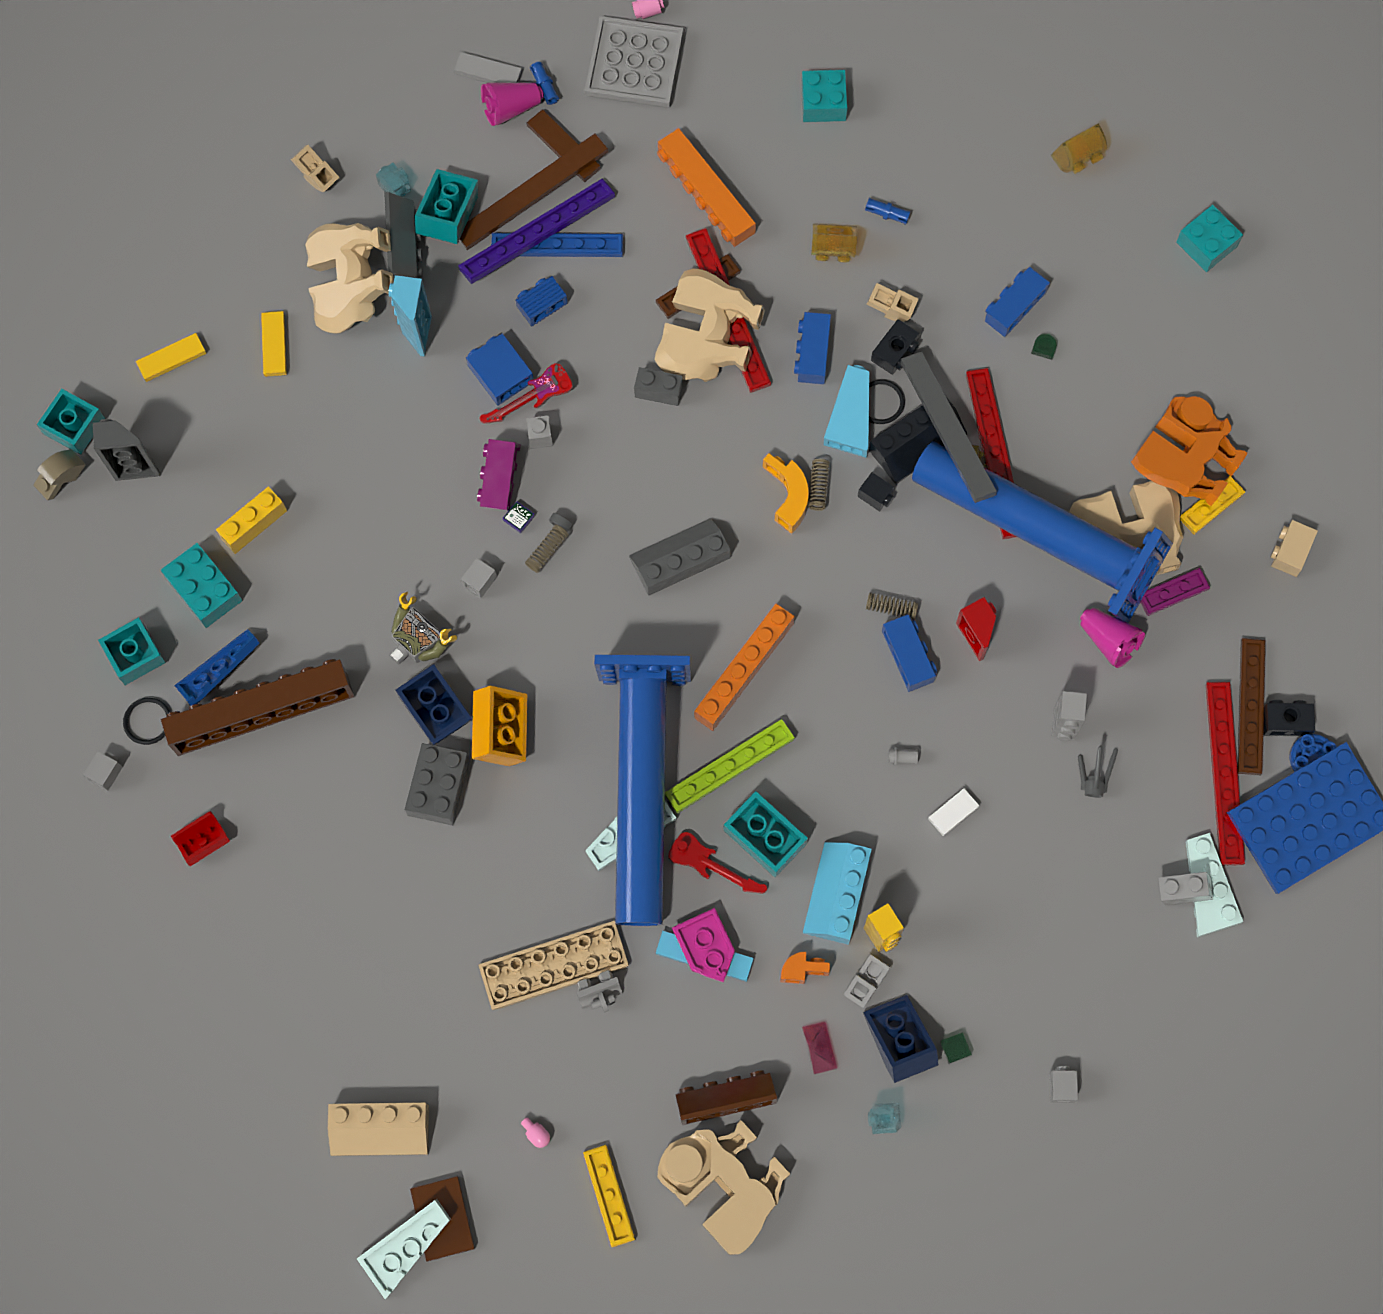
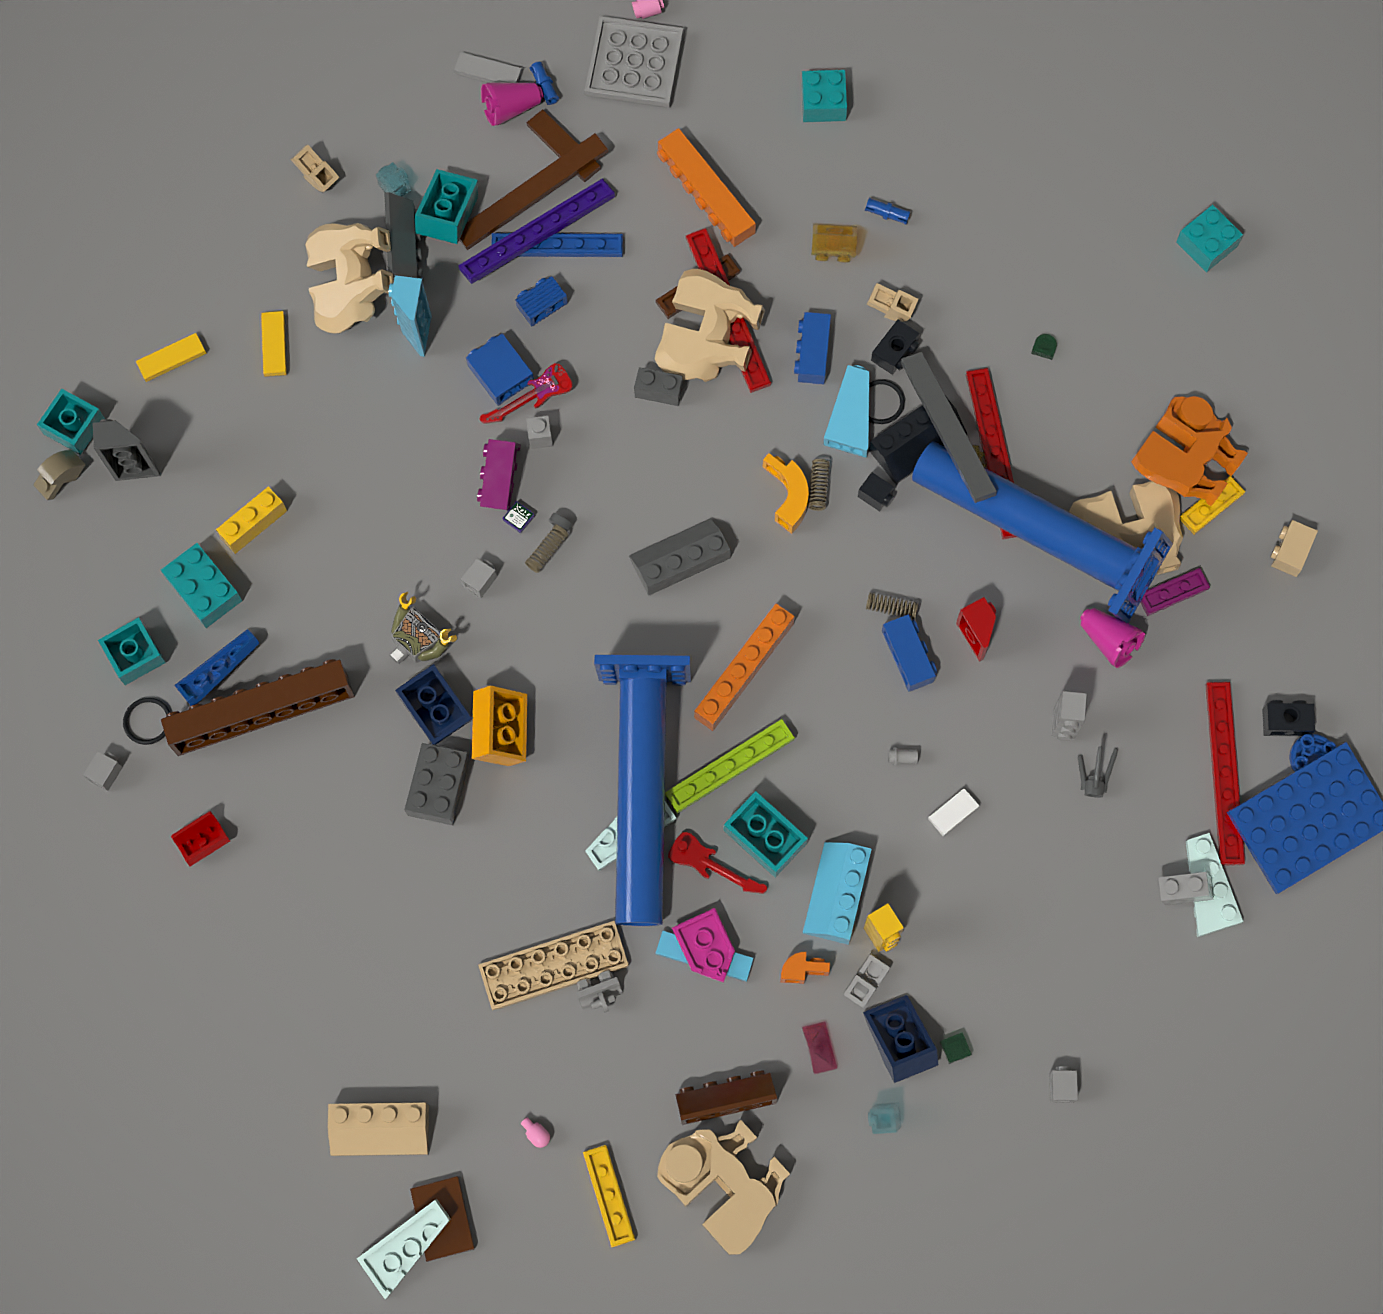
blue brick [985,267,1050,337] -> none
clear yellow brick [1051,123,1107,174] -> none
reddish brown tile [1237,638,1265,776] -> none

